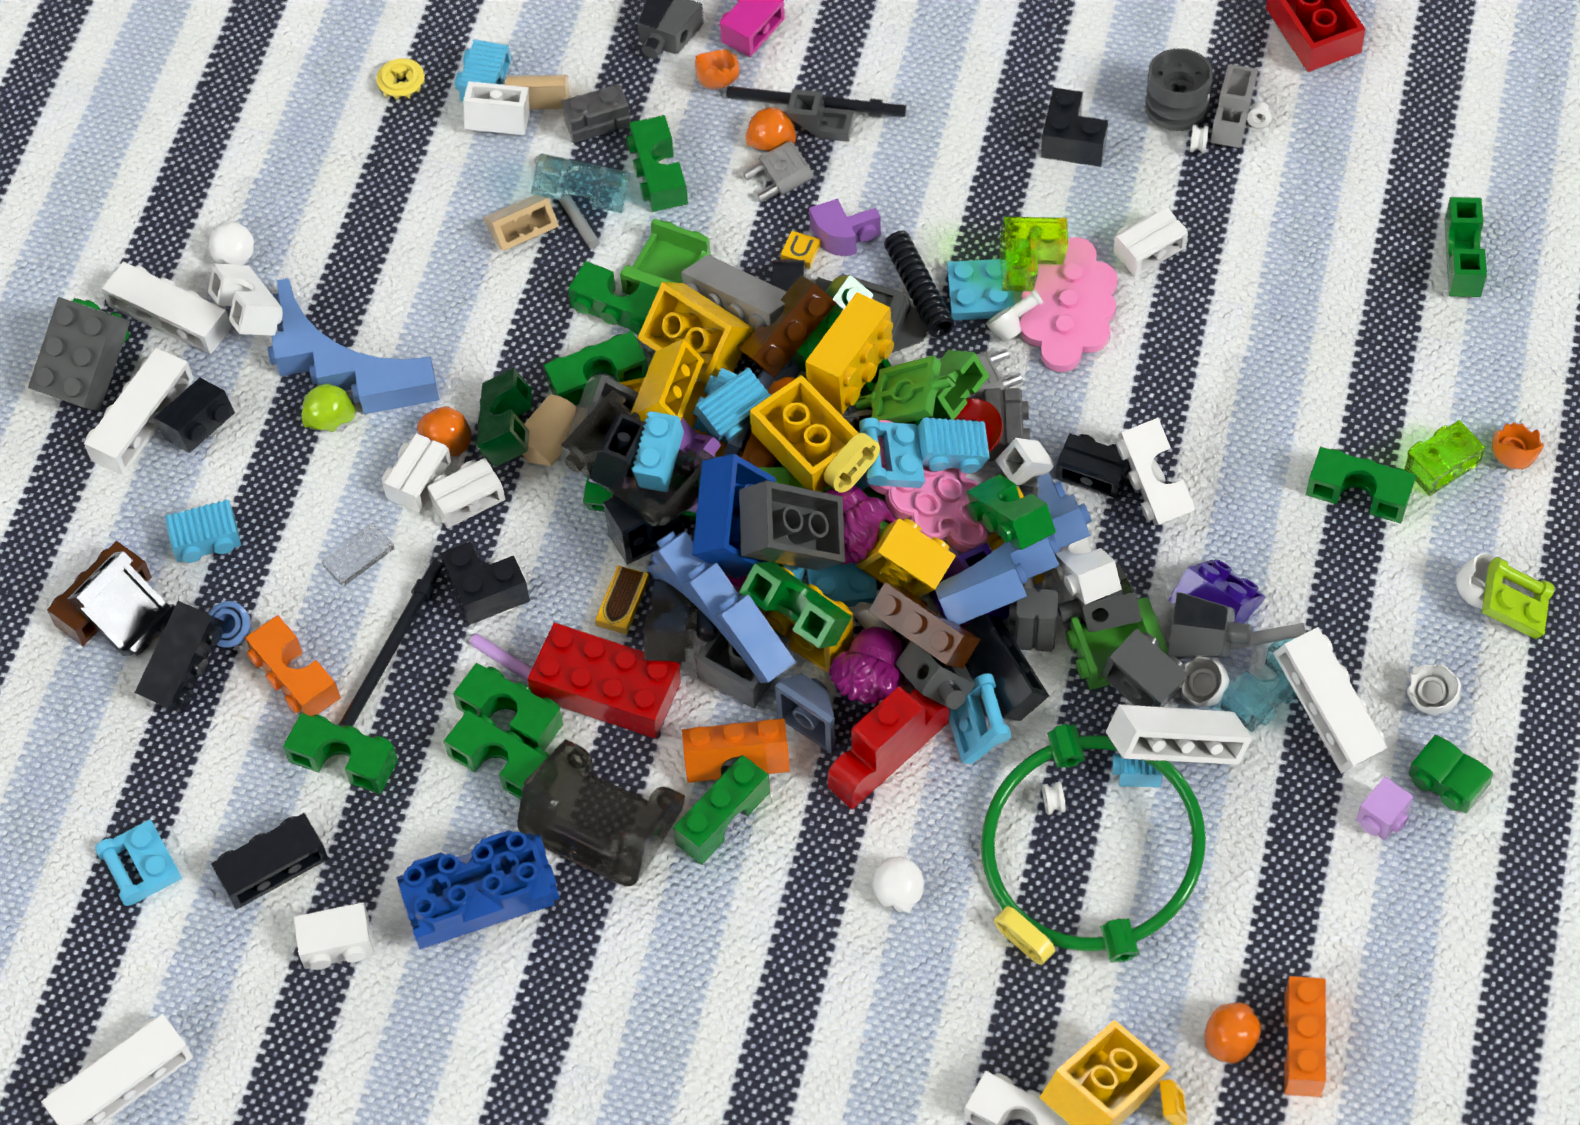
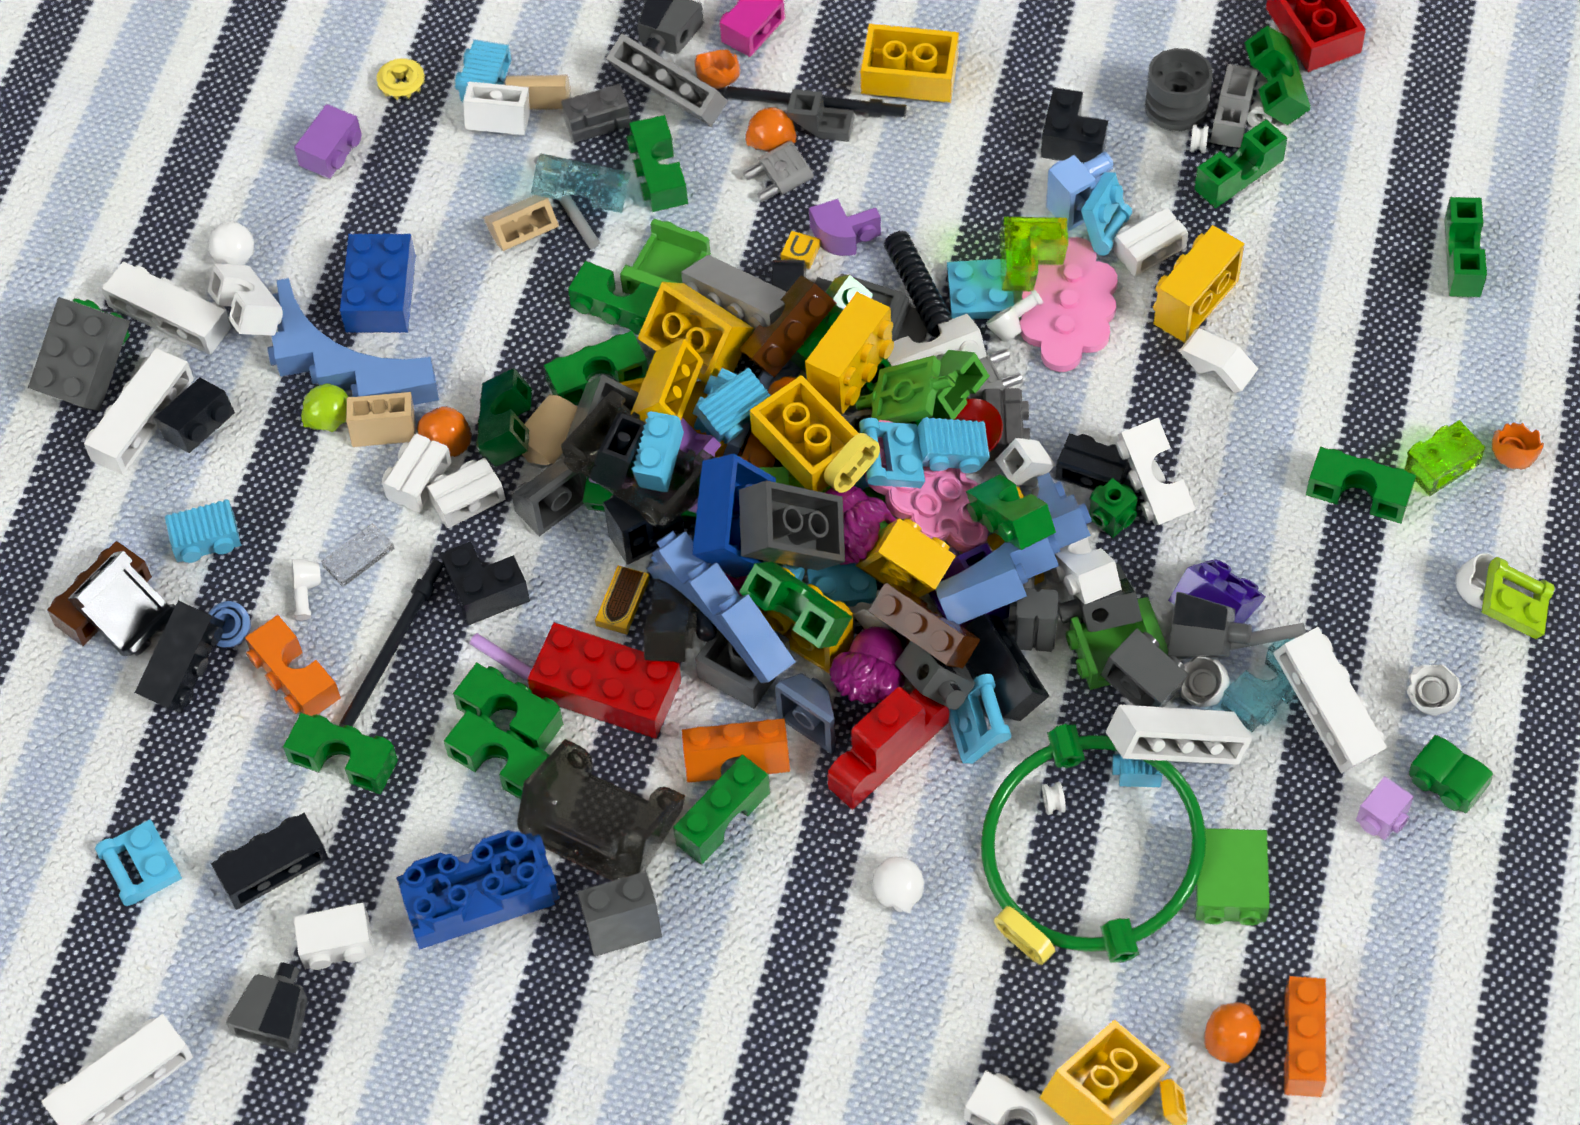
none -> dark grey torso [226,962,308,1053]
none -> white bar [292,559,321,621]
none -> medium lavender brick [294,104,362,179]
none -> blue brick [340,234,416,333]
none -> tan brick [346,392,416,447]
none -> dark grey slope [511,457,586,537]
none -> dark grey brick [577,871,662,957]
none -> light grey brick [606,33,728,127]
none -> yellow brick [860,24,959,103]
none -> white arch [888,314,987,366]
none -> light blue brick [1046,152,1114,231]
none -> medium azure plate [1081,172,1132,256]
none -> green brick [1089,478,1138,538]
none -> yellow brick [1153,225,1245,343]
none -> white slope [1179,328,1258,393]
none -> green arch [1194,119,1287,209]
none -> bright green panel [1195,828,1270,926]
none -> green arch [1244,25,1311,126]

